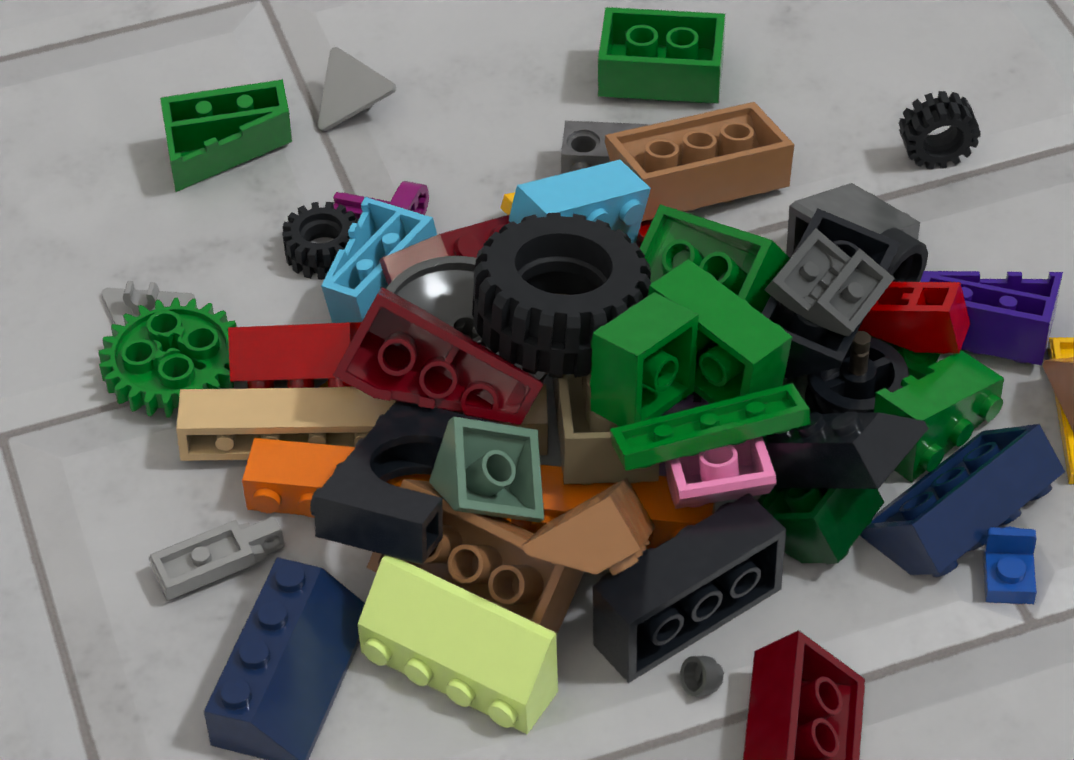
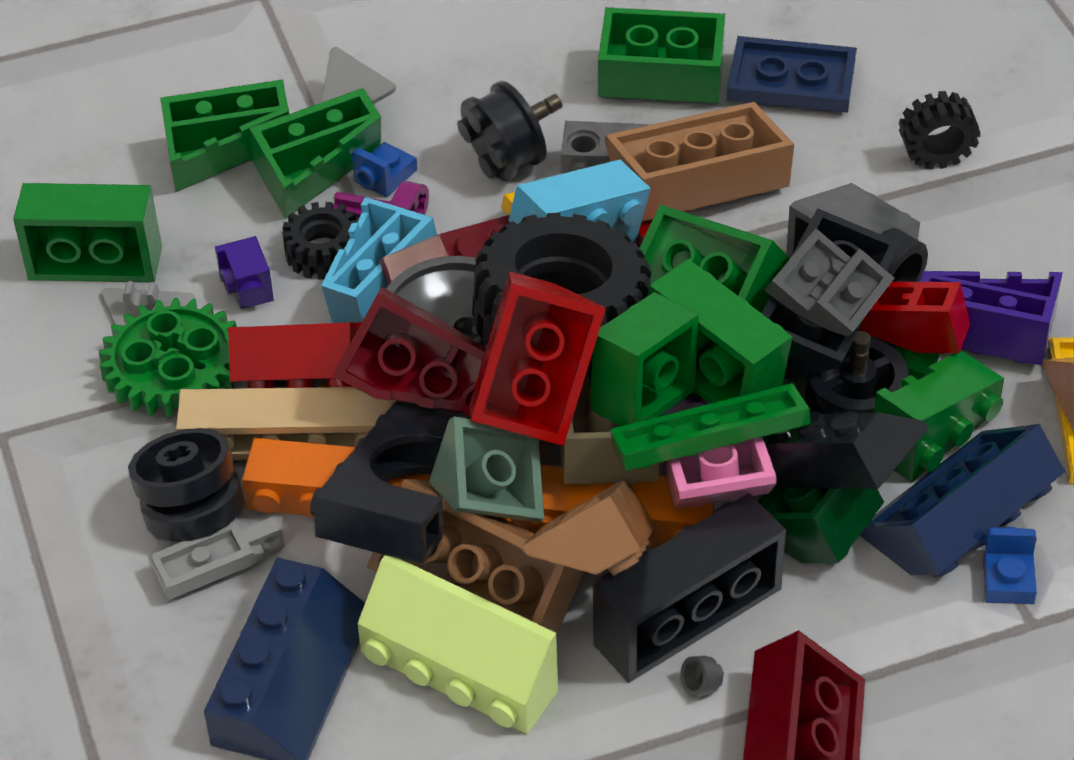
none -> green brick [13,183,162,282]
none -> black wheel [128,428,245,542]
none -> dark purple brick [214,236,274,309]
none -> green wedge [250,88,381,219]
none -> blue bracket [352,142,418,198]
none -> black wheel [457,81,563,181]
none -> red slope [469,271,606,446]
none -> dark blue plate [727,36,857,113]

